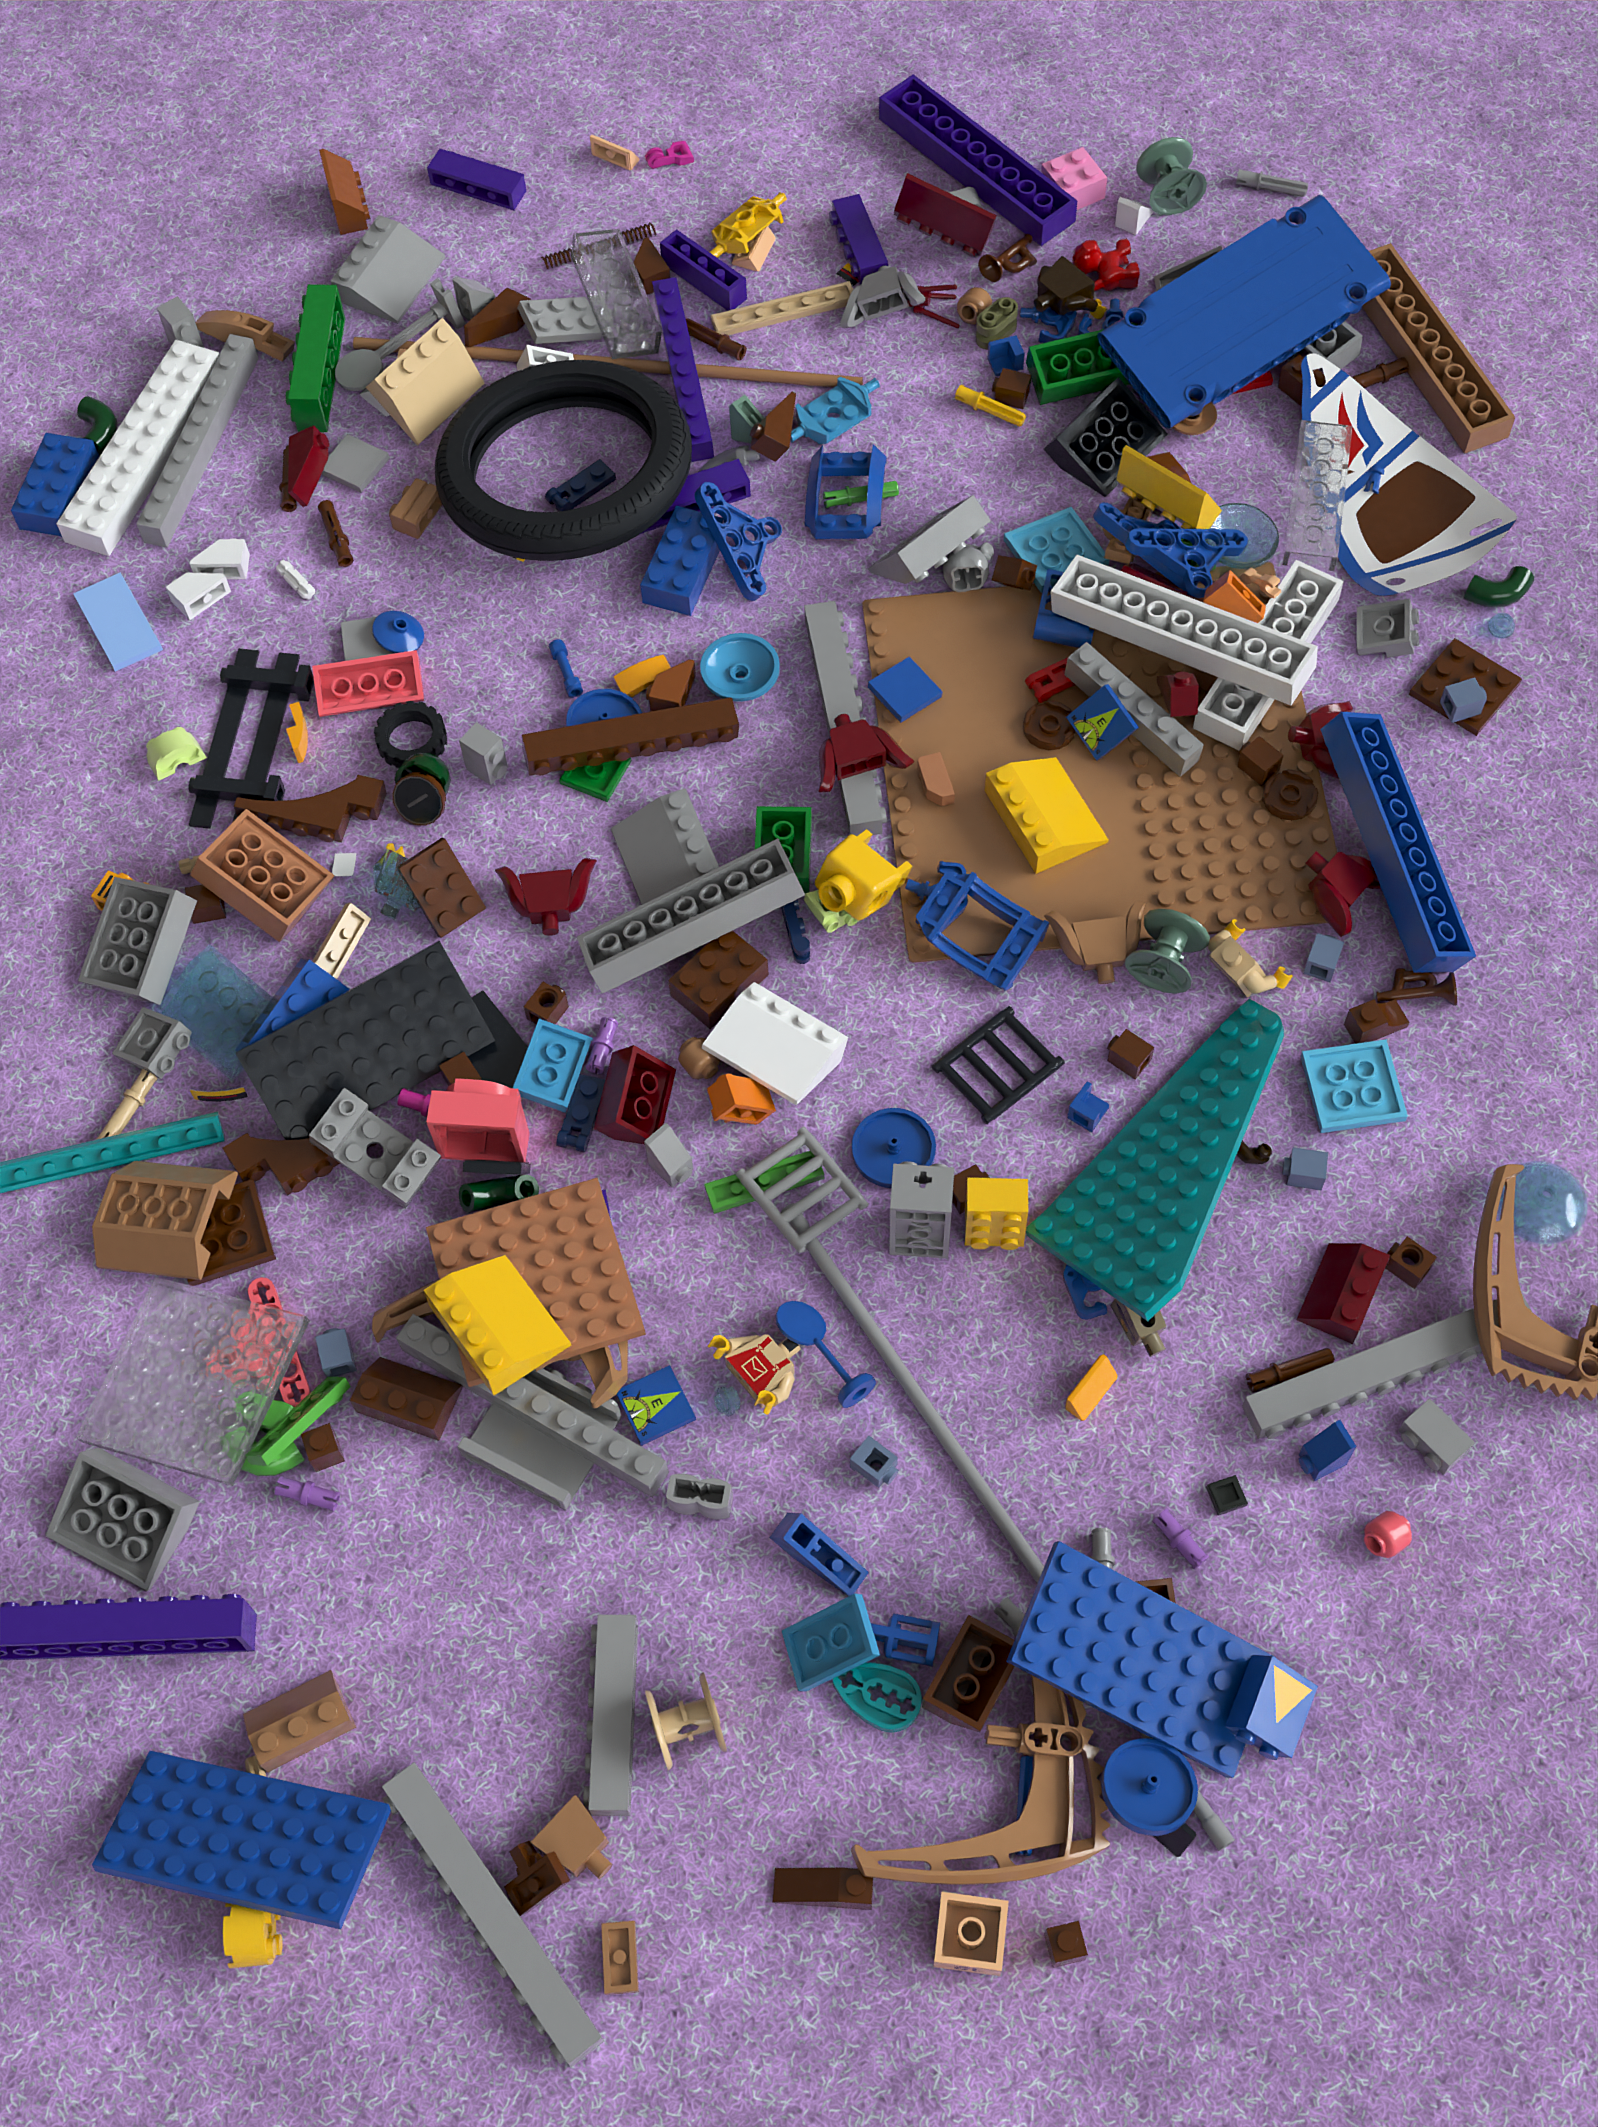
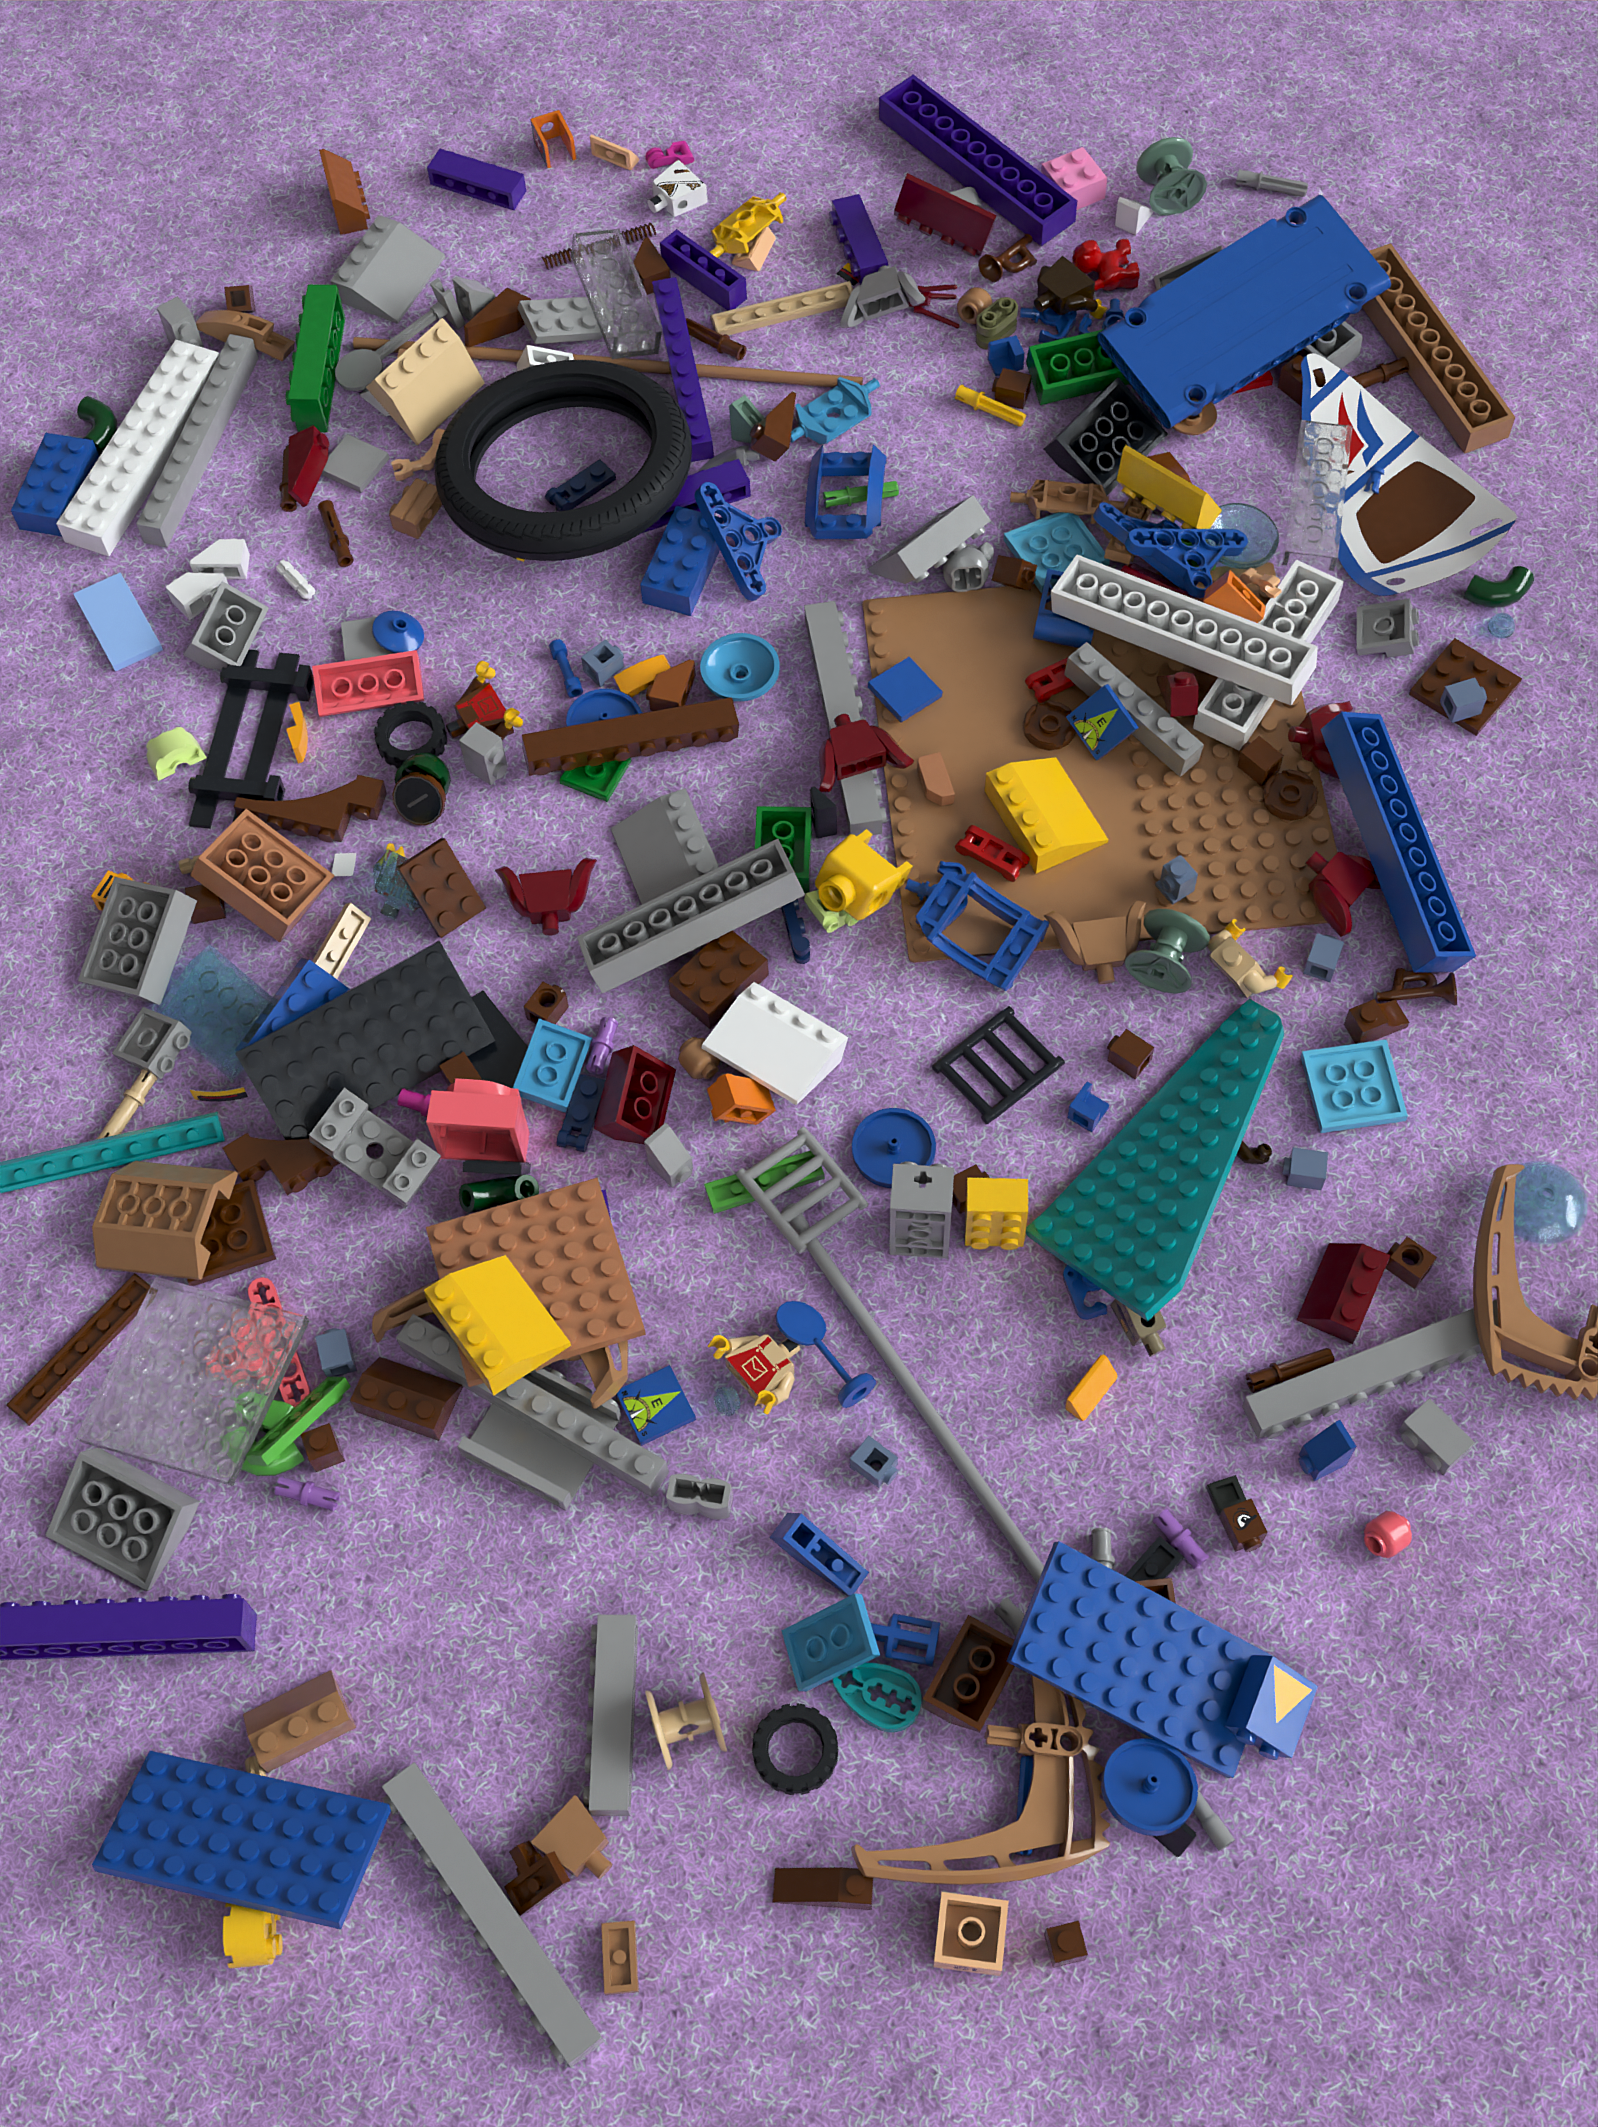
none -> reddish brown tile [6,1273,158,1426]
none -> light grey slope [183,581,269,670]
none -> reddish brown brick [224,285,255,312]
none -> light nougat piece [391,428,445,481]
none -> torso [446,661,523,741]
none -> orange piece [530,110,576,169]
none -> sand blue brick [581,639,624,687]
none -> white torso [648,160,707,217]
none -> black tyre [752,1703,838,1795]
none -> black slope [810,787,837,839]
none -> red plate [955,825,1030,882]
none -> medium nougat plate [1010,479,1125,524]
none -> black plate [1124,1536,1184,1581]
none -> sand blue brick [1155,855,1198,905]
none -> reddish brown brick [1219,1498,1268,1552]

